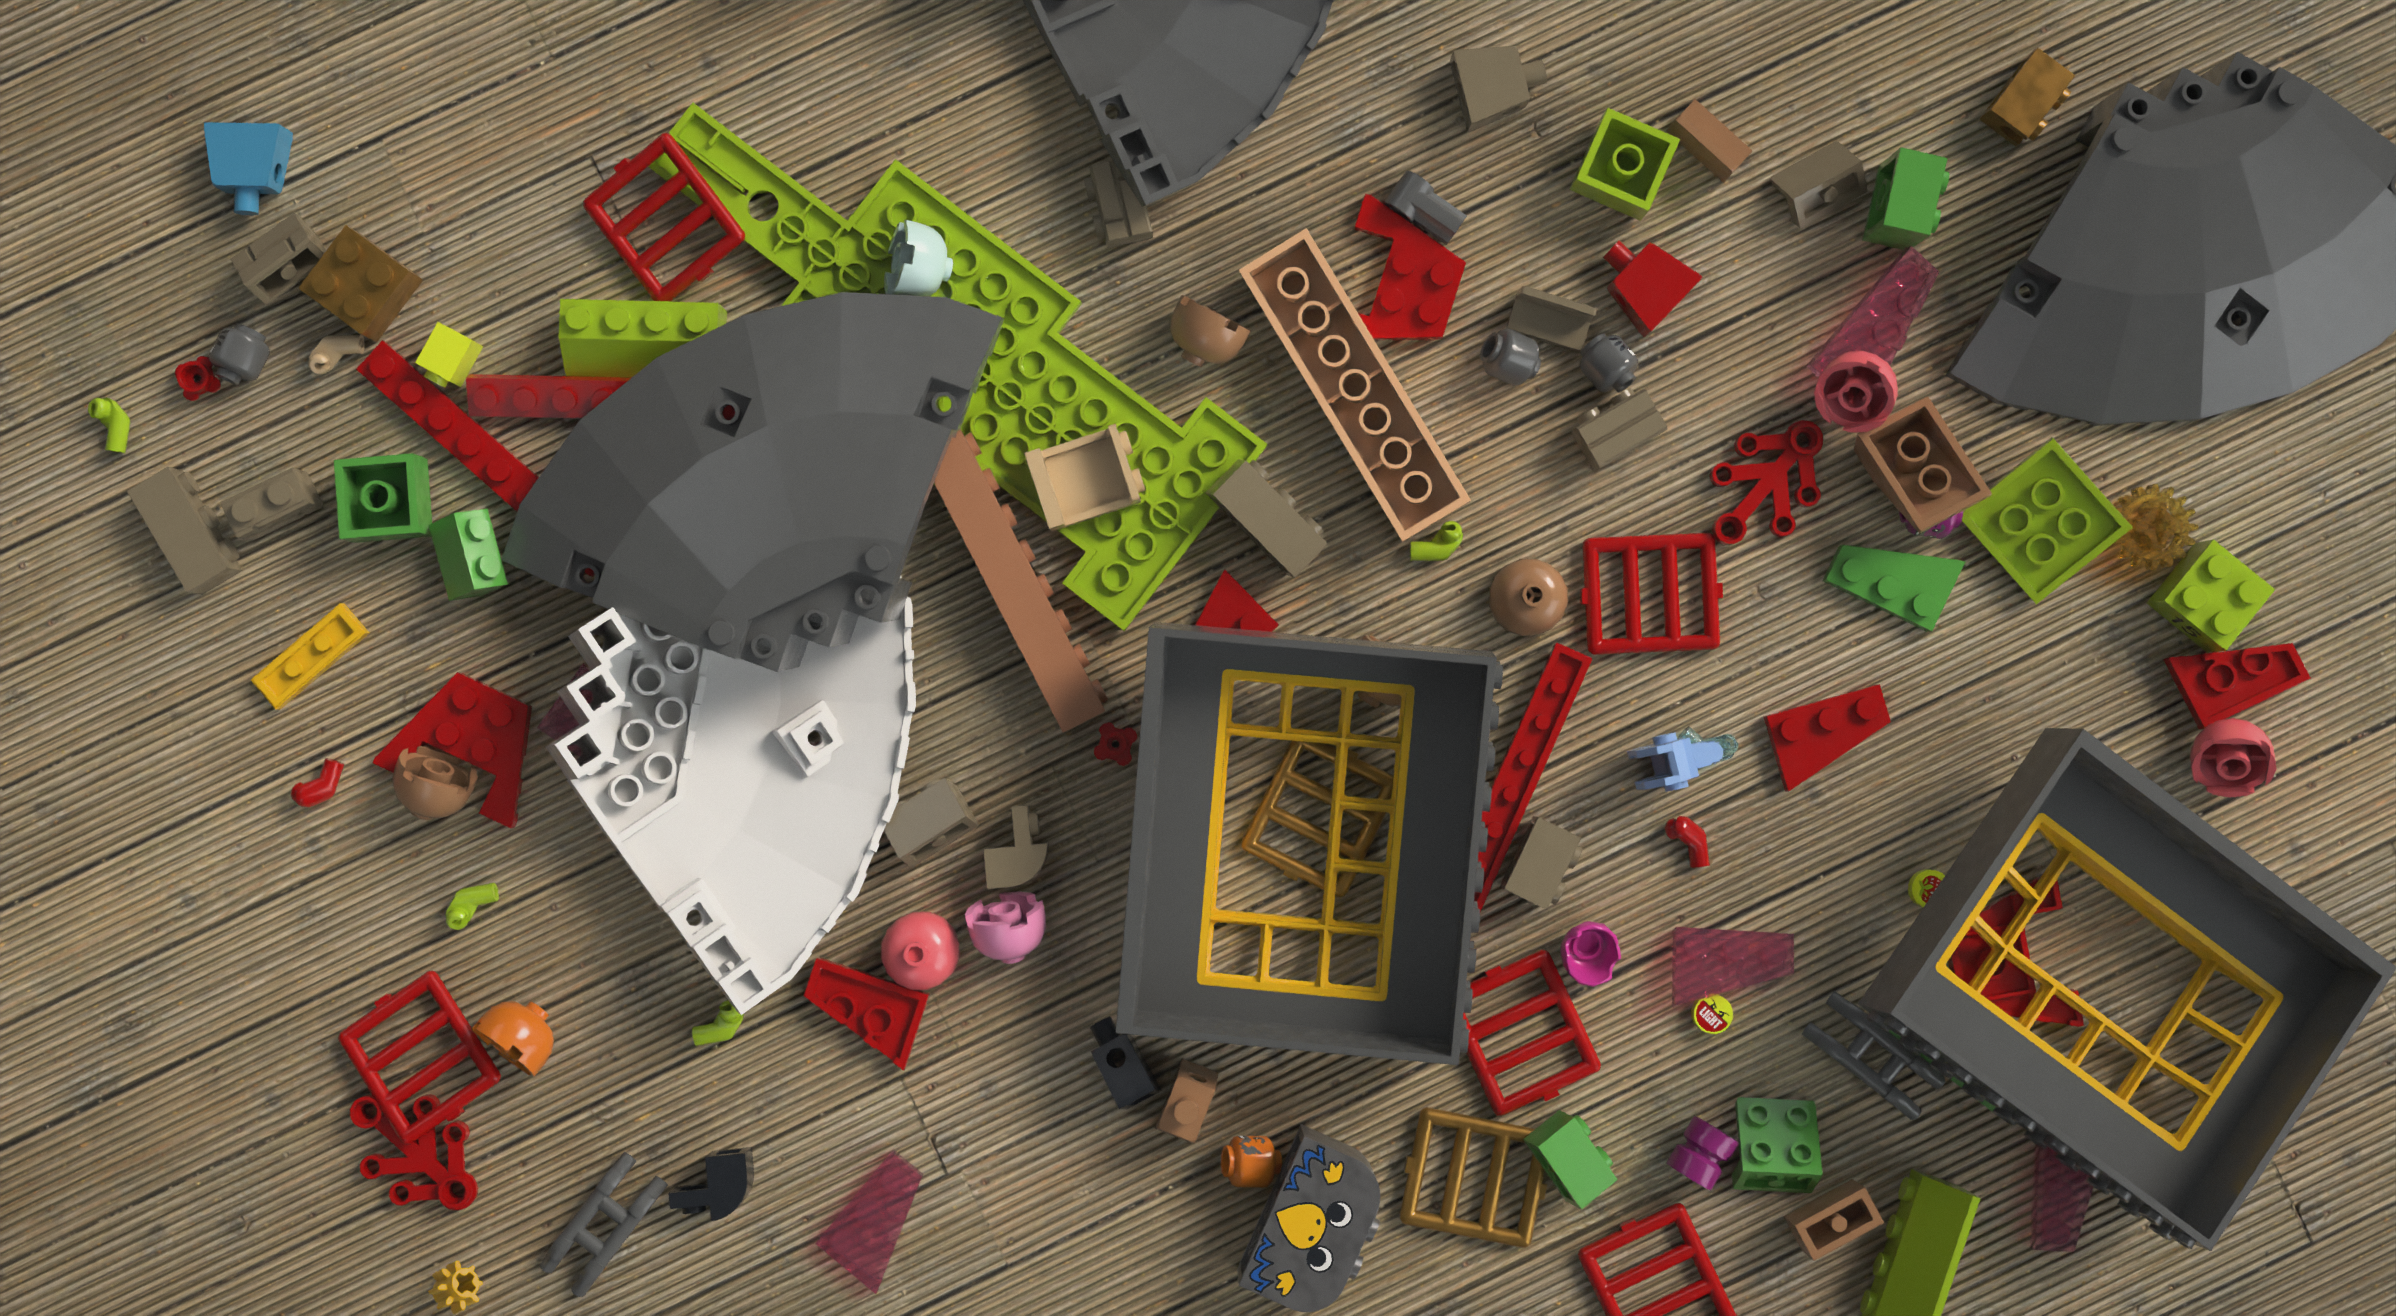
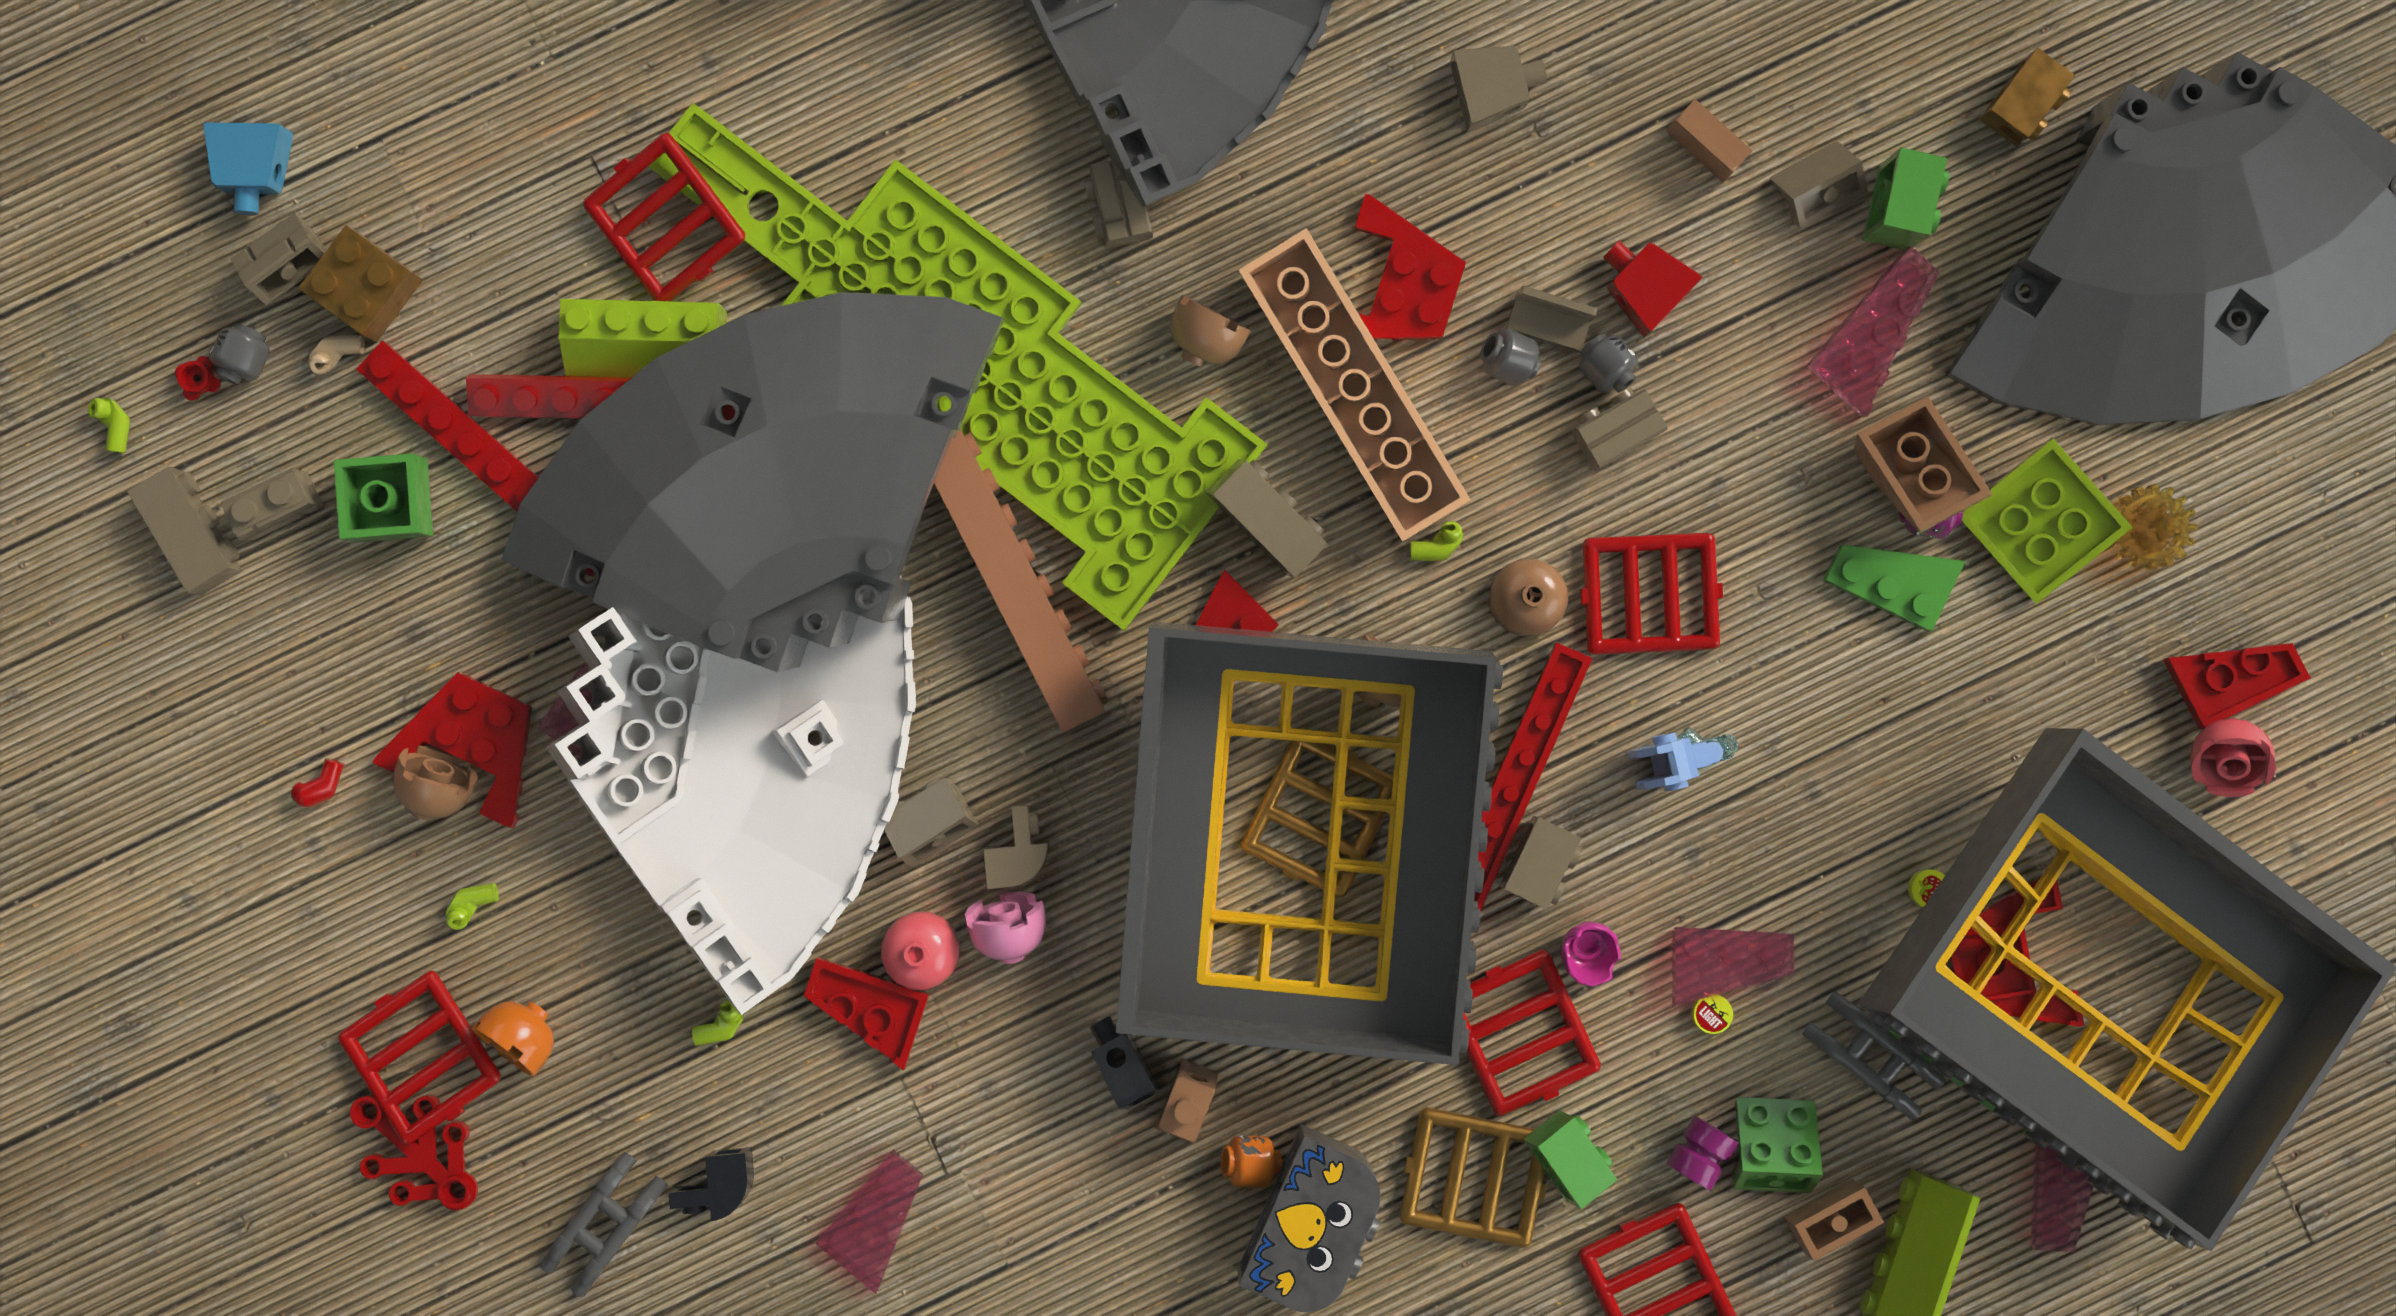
yellow tile [251,603,370,710] -> none
neon yellow brick [415,322,483,388] -> none
yellow gear [428,1261,483,1315] -> none
bright green brick [429,509,508,601] -> none
light aqua cylinder [884,220,953,296] -> none
tan panel [1024,424,1146,532] -> none
red plate [1094,722,1137,766] -> none
dark grey piece [1383,170,1467,245] -> none
lime brick [1569,108,1680,221] -> none
red arm [1665,816,1710,868] -> none
red plant [1709,420,1823,545] -> none
red wing [1763,684,1891,792] -> none
coral cylinder [1814,351,1898,433] -> none
lime brick [2146,539,2276,653] -> none

